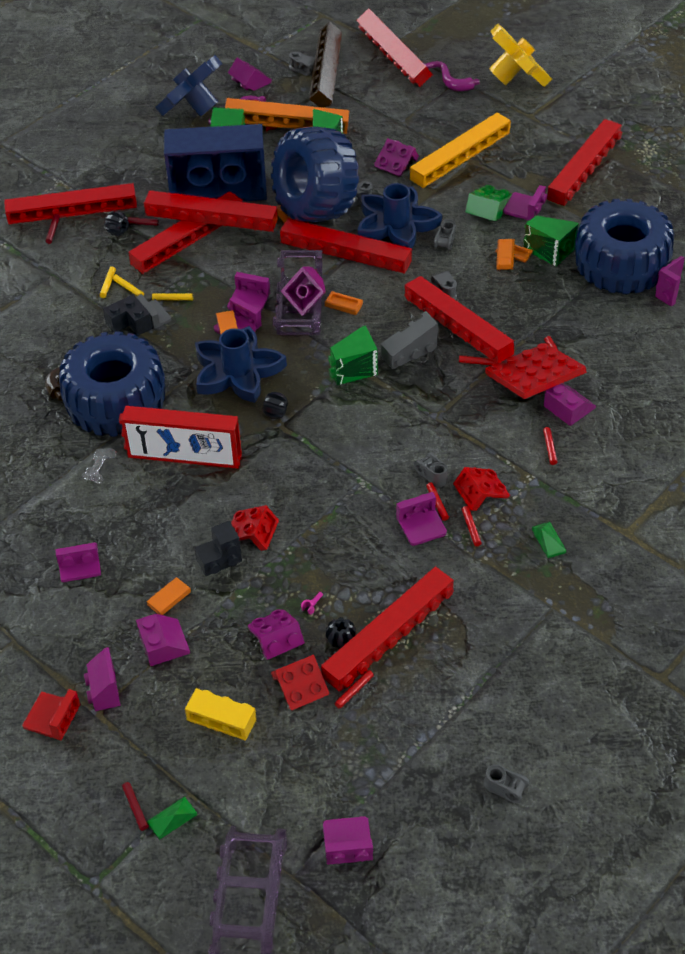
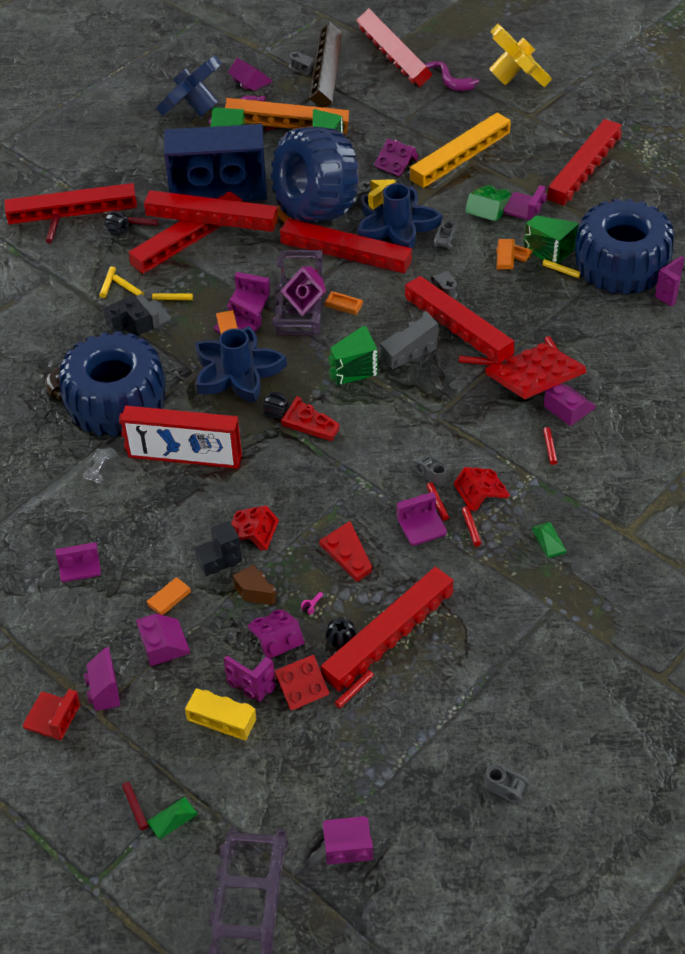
none -> magenta bracket [223,656,276,702]
none -> reddish brown slope [233,565,277,605]
none -> red wing [281,396,340,441]
none -> red wing [319,521,372,582]
none -> yellow slope [368,179,396,210]
none -> yellow piece [542,259,581,278]

